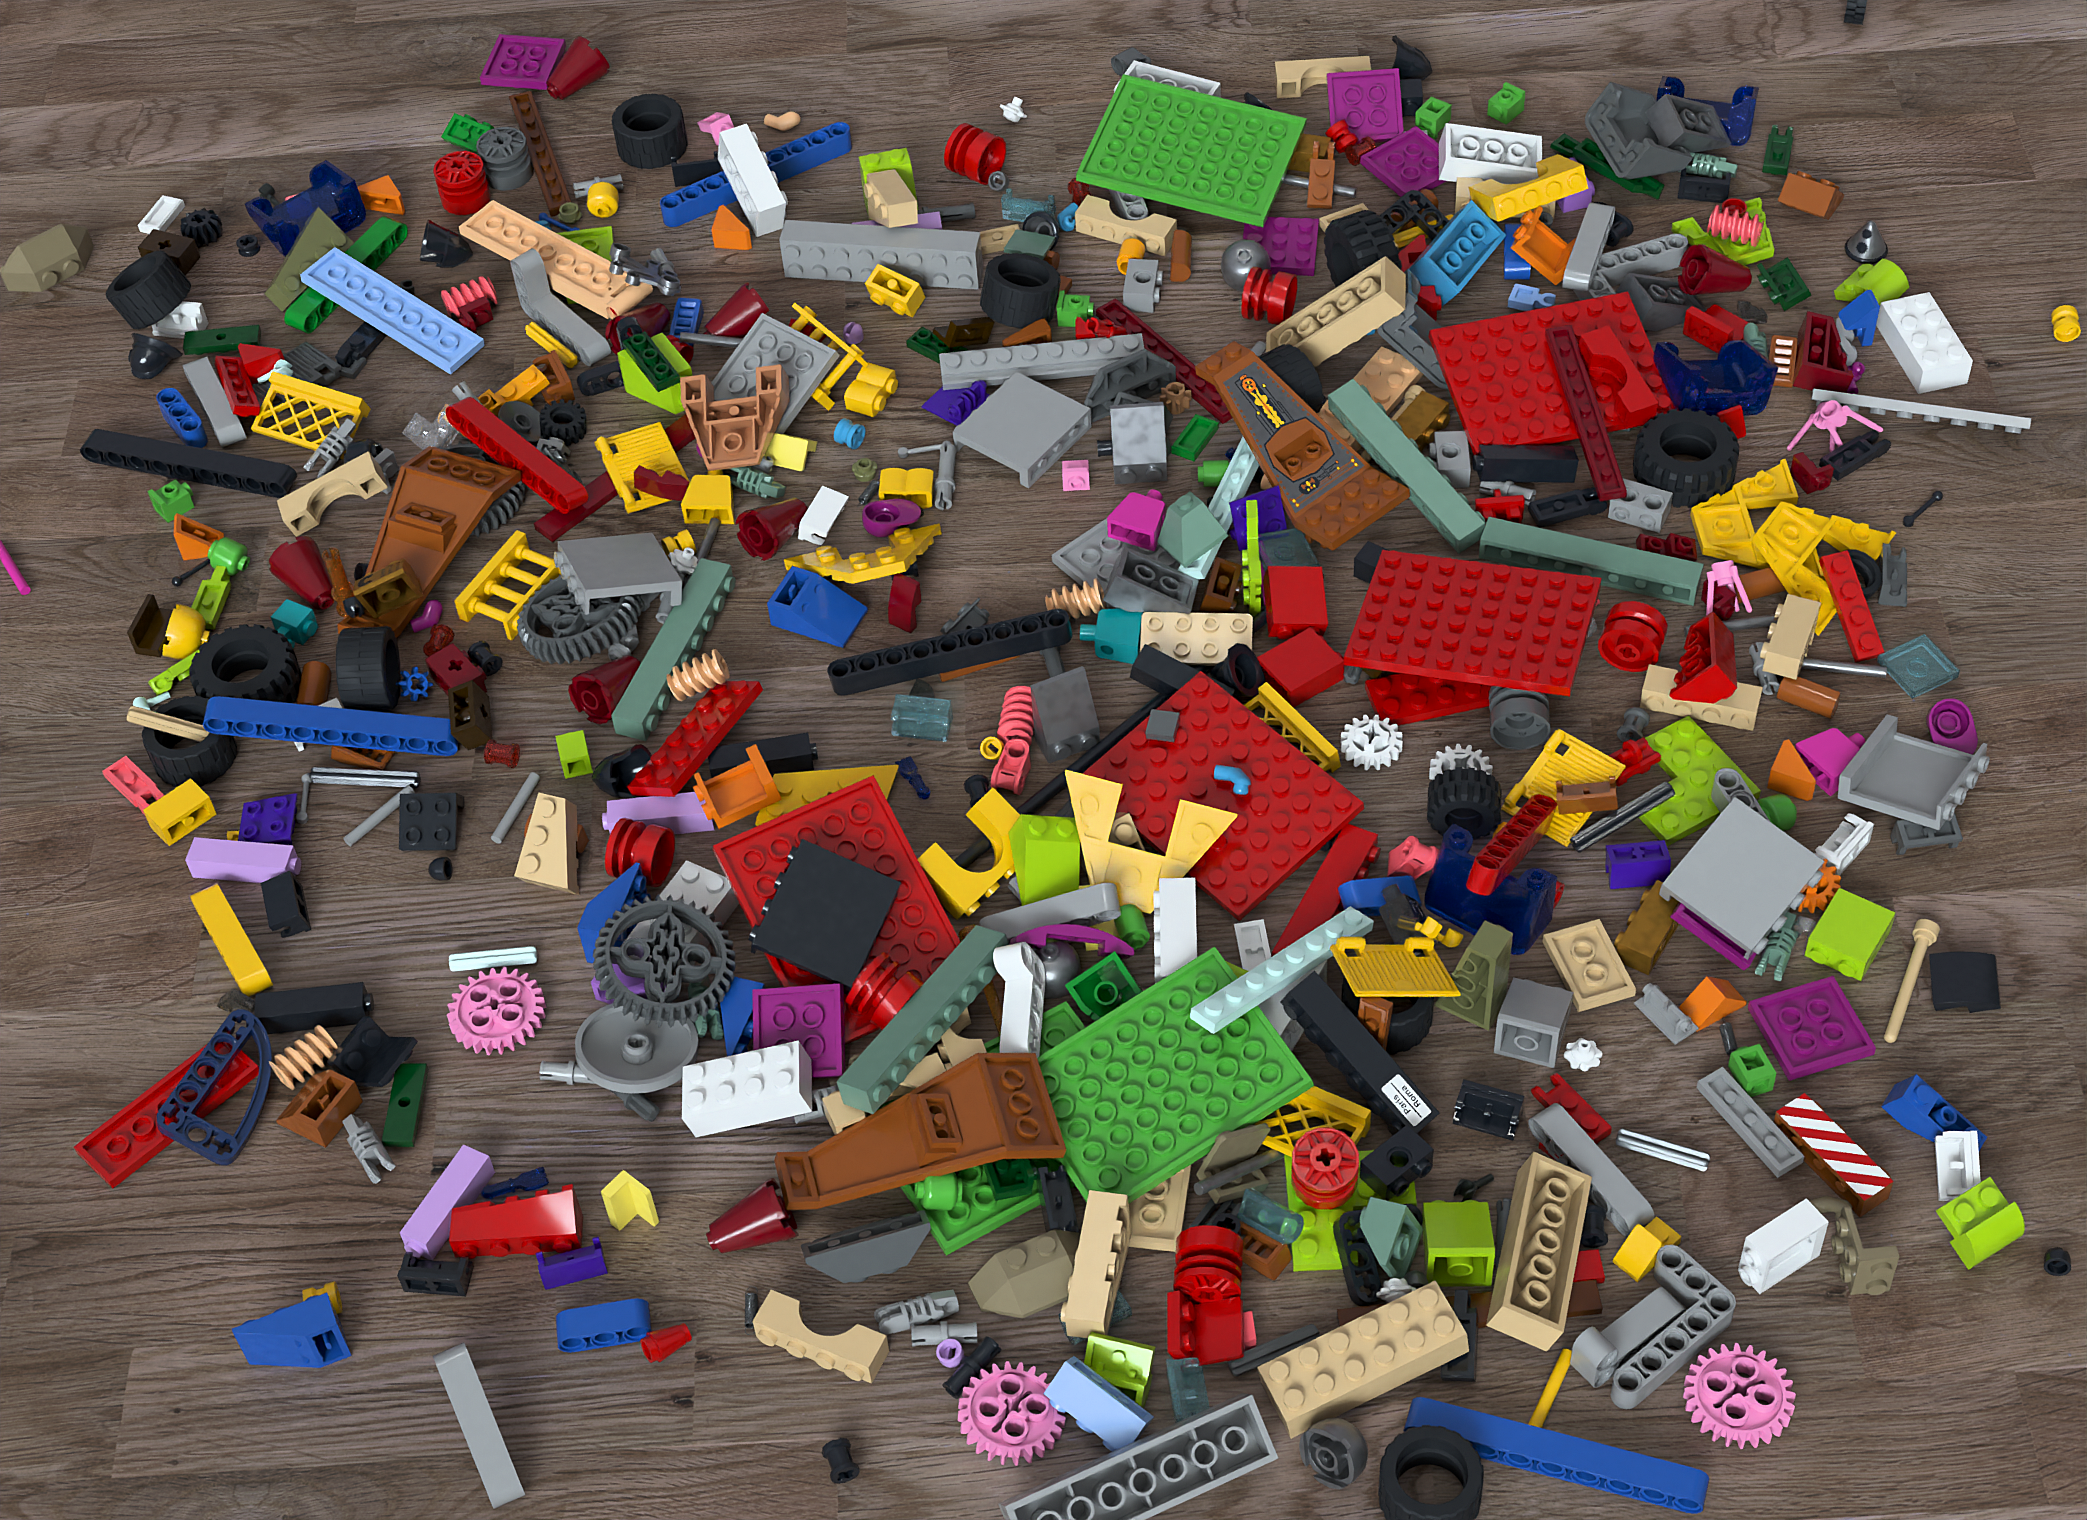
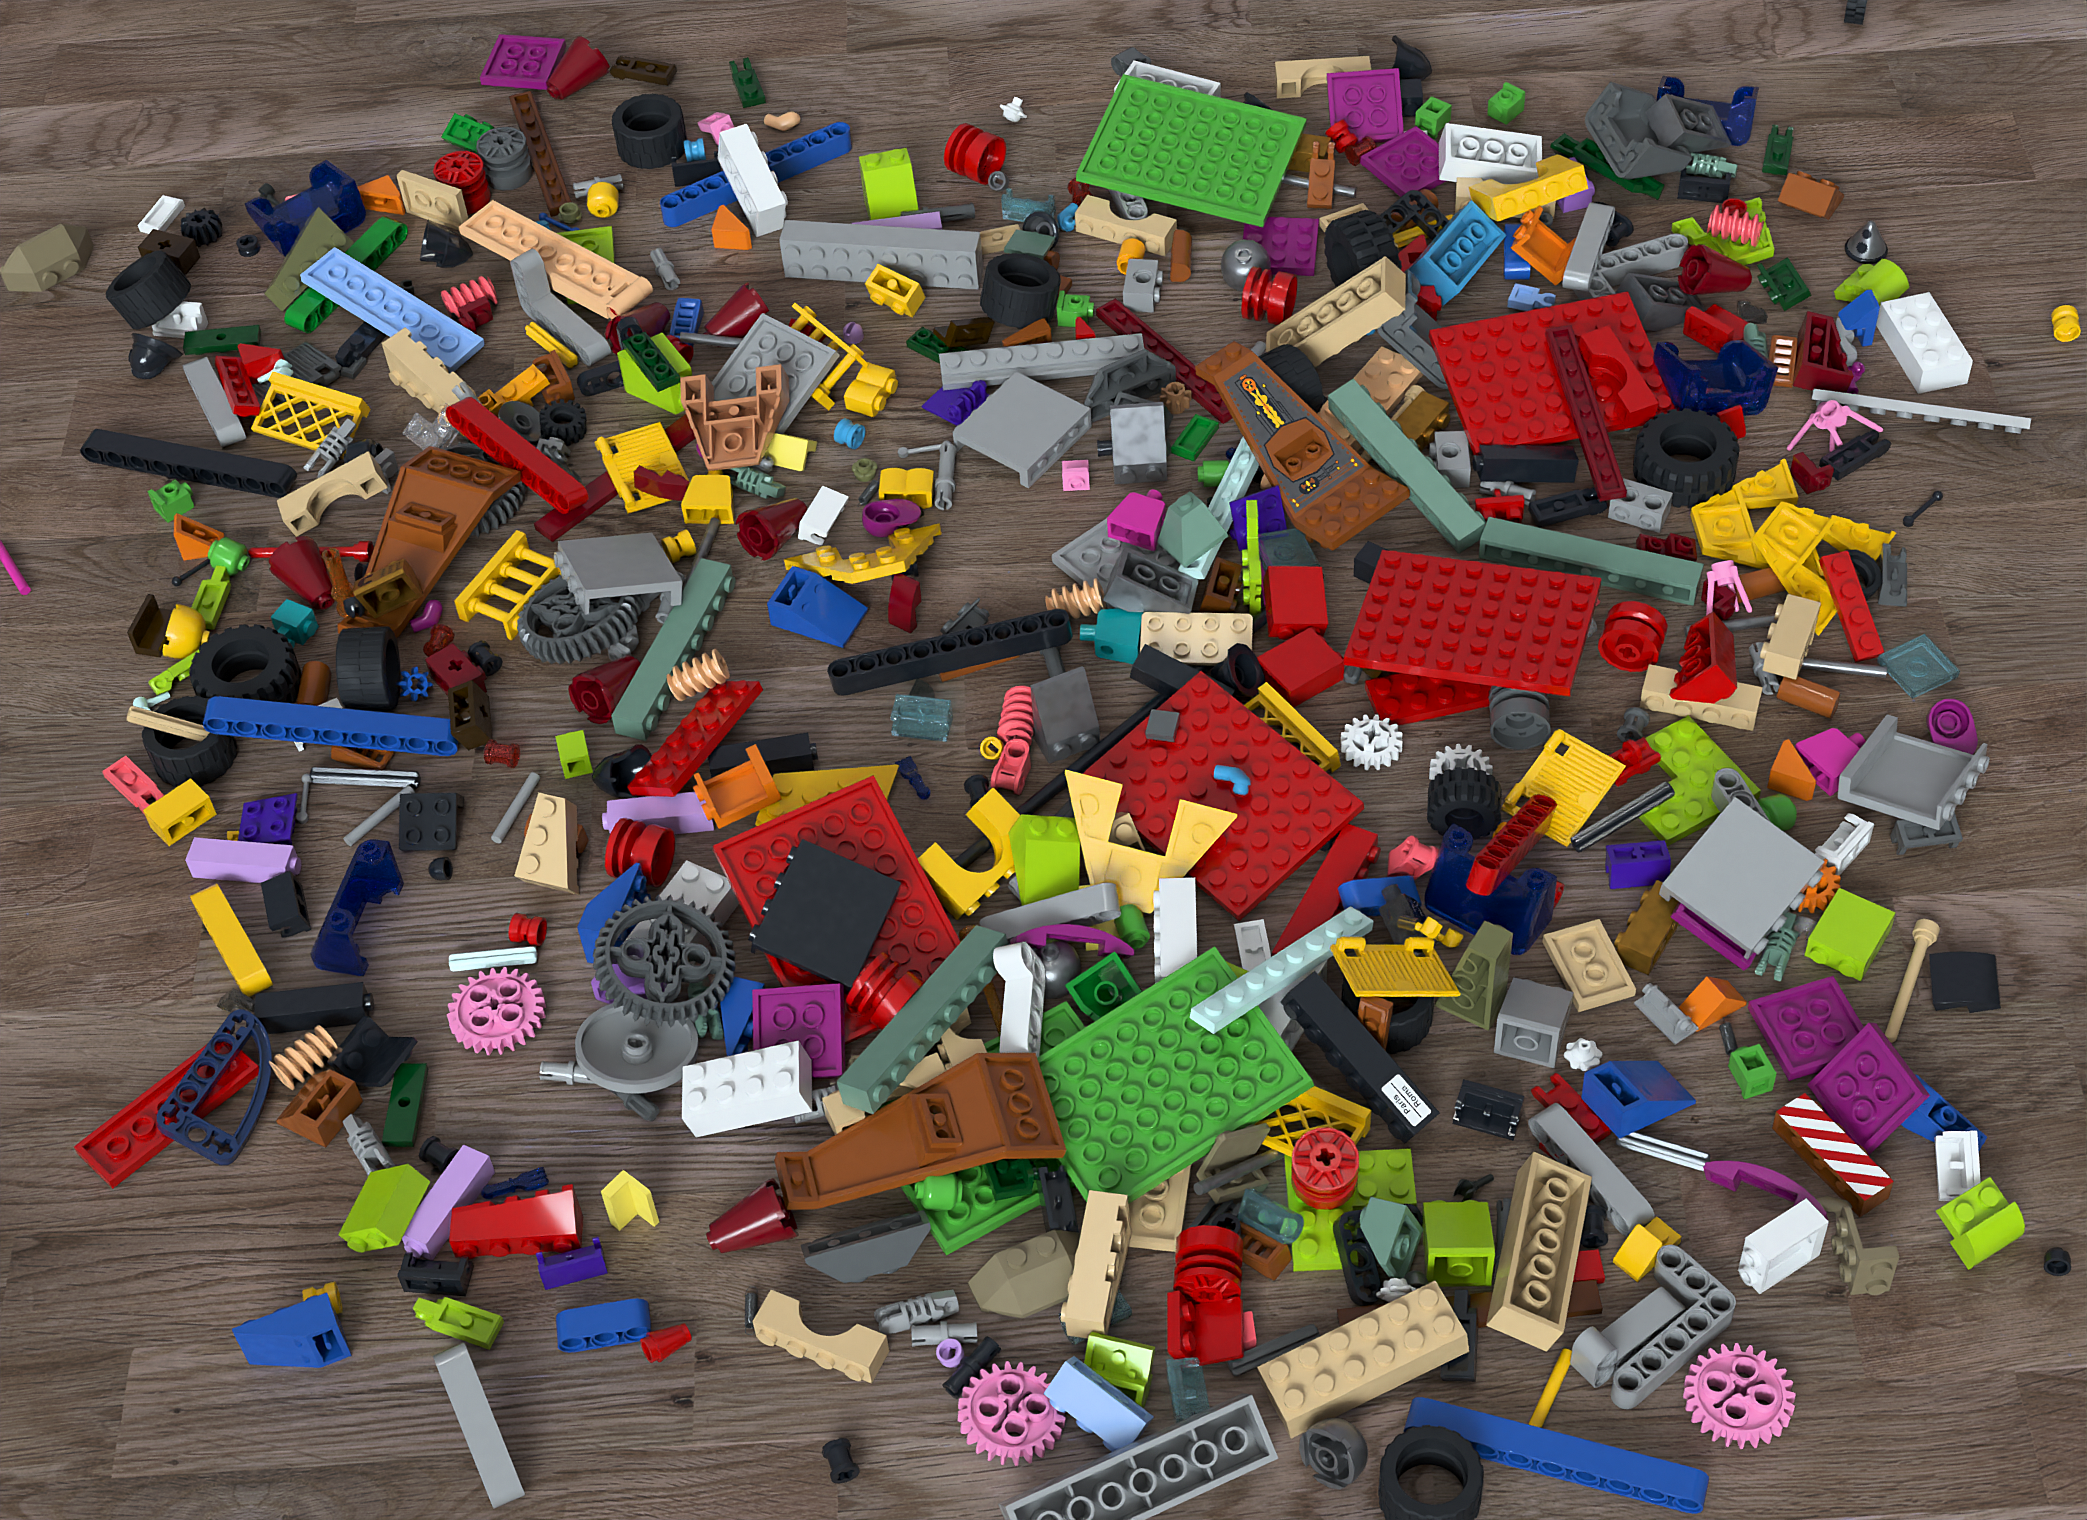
blue beam [156,388,208,448] -> none
flat silver plant [609,243,681,296] -> none
white plant [668,547,698,575] -> none
tan wedge [864,169,918,228] -> none
red pin [1085,317,1127,338] -> none
black brick [1360,1125,1434,1201] -> none
dark orange hinge [1556,776,1618,815] -> none
light grey plate [1697,1067,1804,1178] -> none
none -> red piece [248,541,374,562]
none -> clear blue windscreen [310,839,404,977]
none -> lime brick [338,1164,430,1253]
none -> tan wedge [382,327,476,420]
none -> tan plate [396,170,469,231]
none -> lime hinge [413,1297,504,1350]
none -> black bush [419,1136,459,1173]
none -> red wheel [509,913,547,947]
none -> dark brown hinge [610,56,677,86]
none -> dark azure wheel [684,138,706,162]
none -> dark green hinge [729,57,766,108]
none -> blue slope [1581,1061,1696,1139]
none -> magenta slope [1703,1161,1829,1227]
none -> magenta plate [1807,1022,1930,1155]

